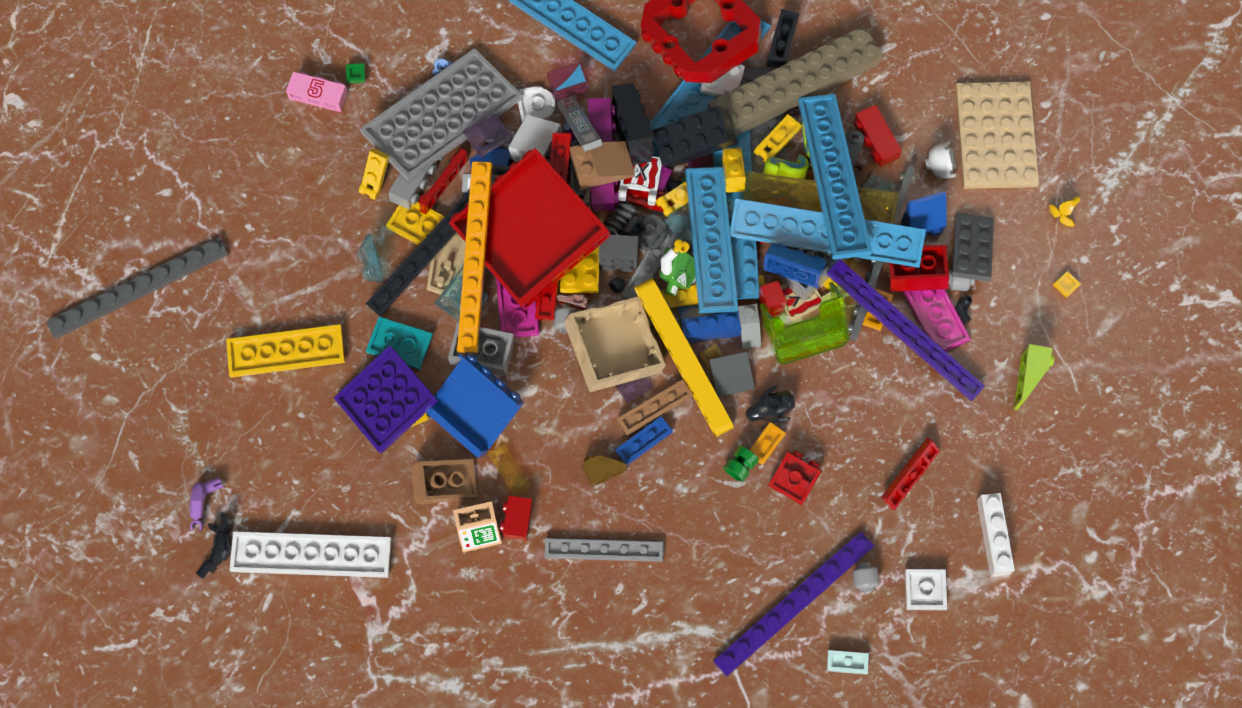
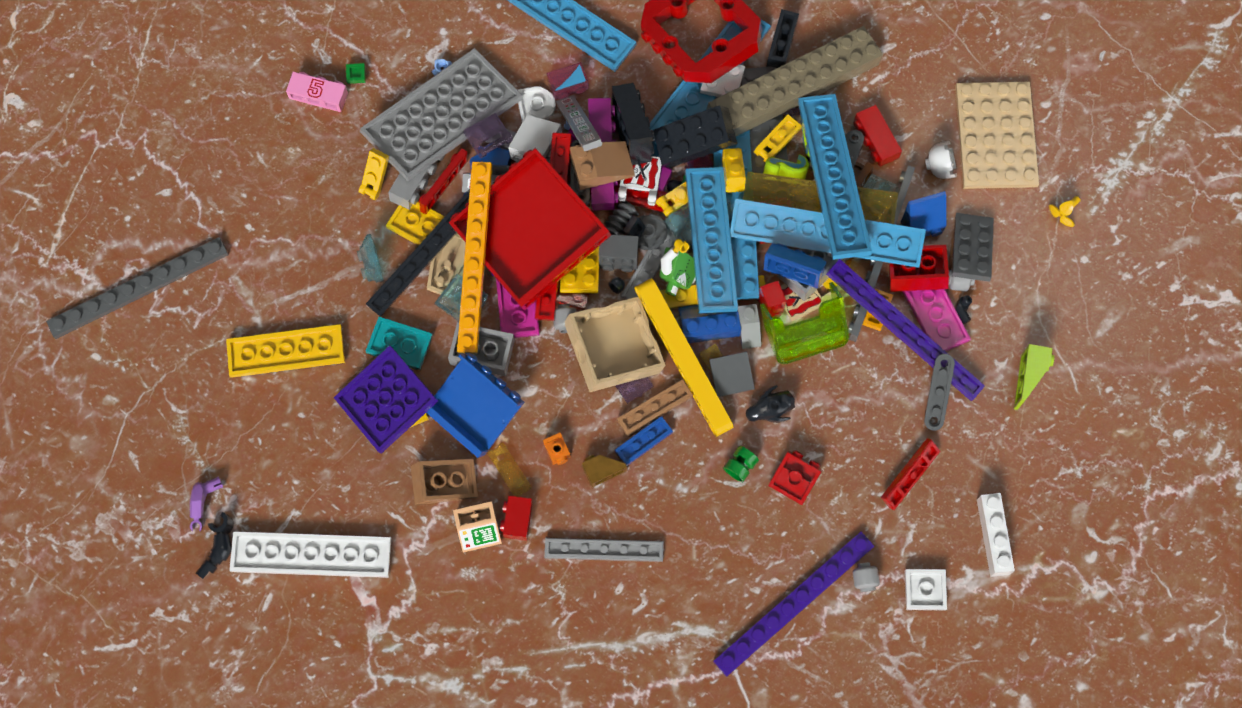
light orange plate [750,422,786,465] -> none
light aqua plate [827,650,869,675] -> none
yellow tile [1053,271,1081,298] -> none
none -> orange brick [543,432,571,465]
none -> dark grey plate [924,354,955,431]

